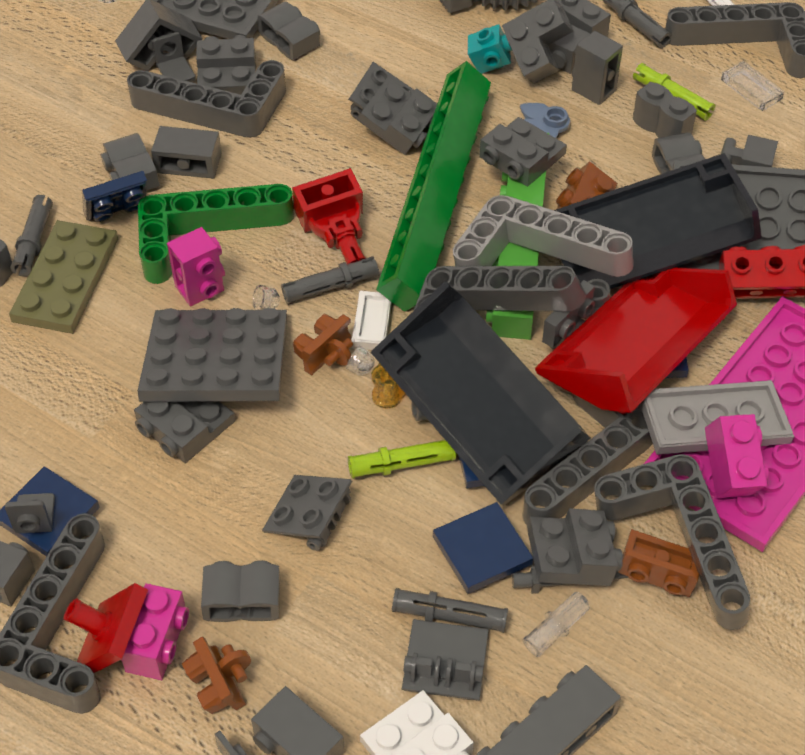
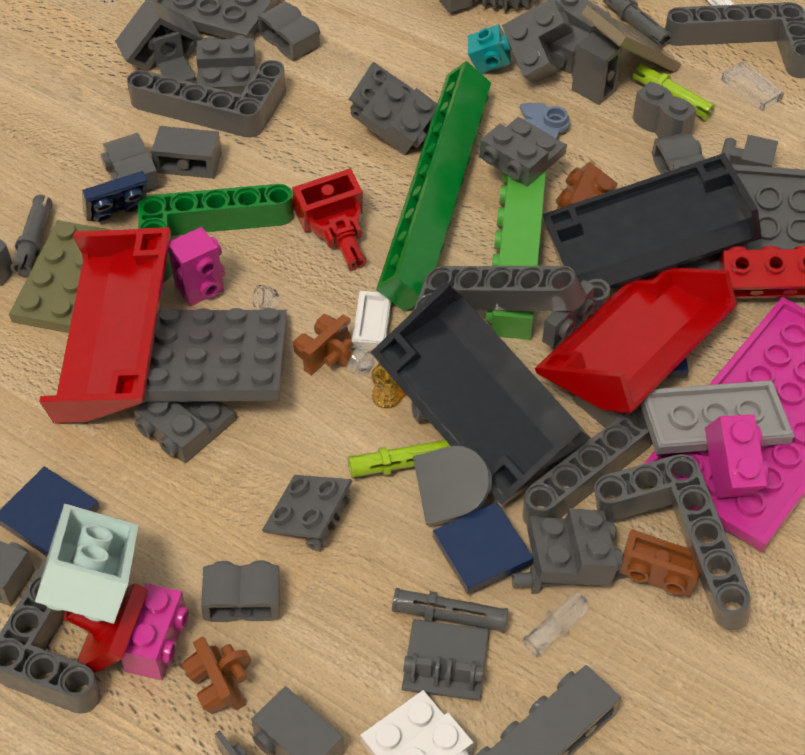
dark grey bracket [5,493,55,534] -> none
dark grey pin [281,256,379,304] -> none
light grey beam [453,195,634,277] -> none
none -> light aqua brick [35,504,138,624]
none -> red slope [39,227,171,423]
none -> dark grey tile [413,446,492,527]
none -> dark tan tile [581,5,681,72]

